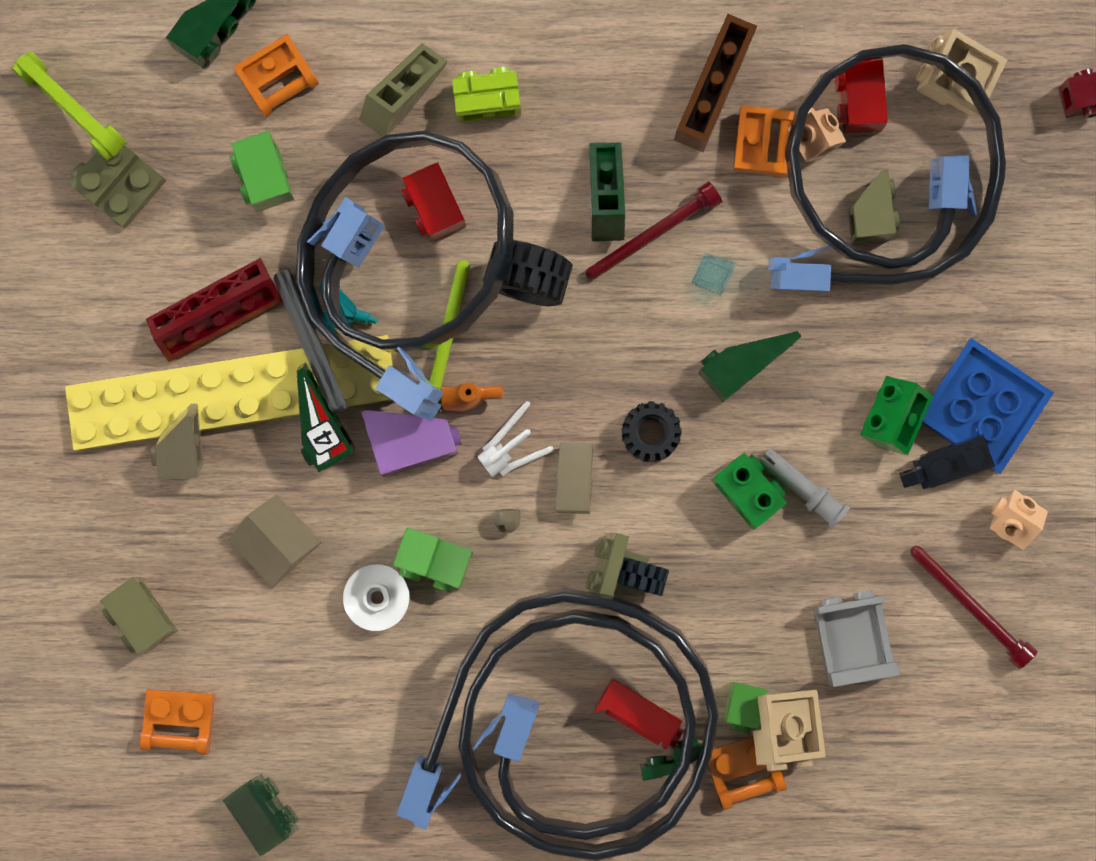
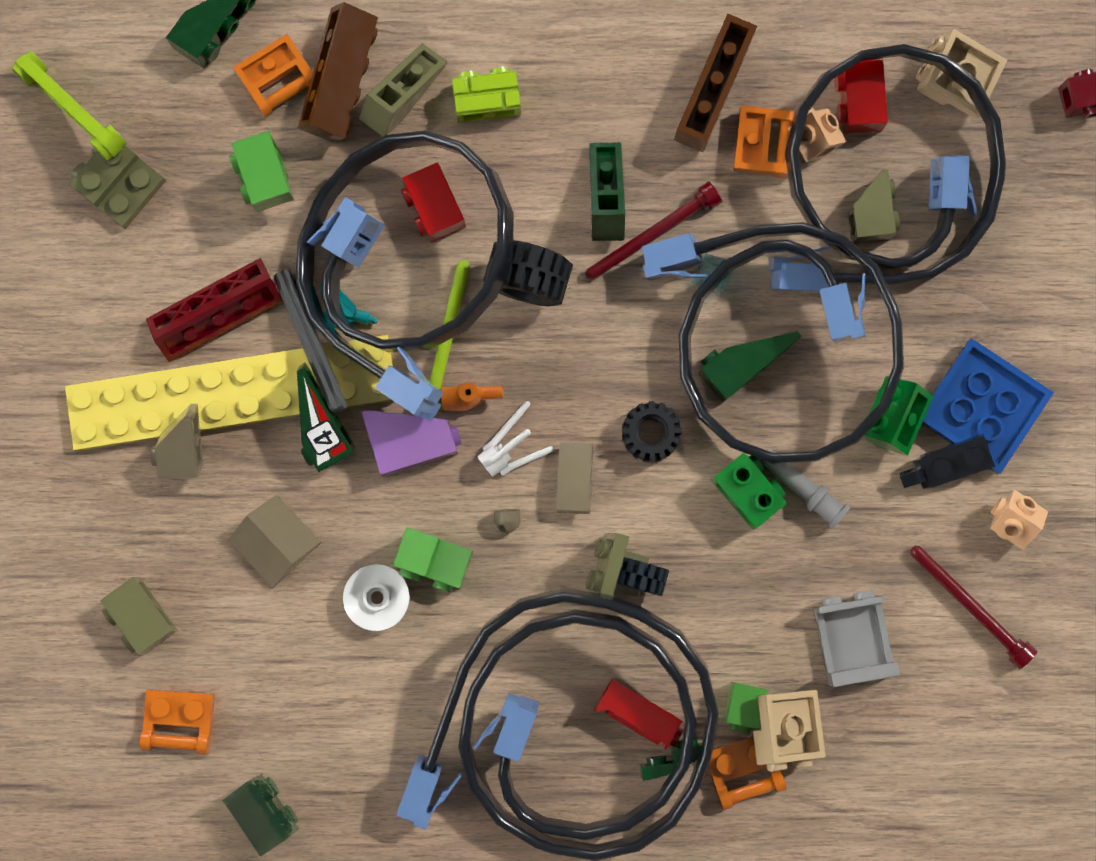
none -> reddish brown brick [297,2,378,142]
none -> black piece [642,222,904,463]

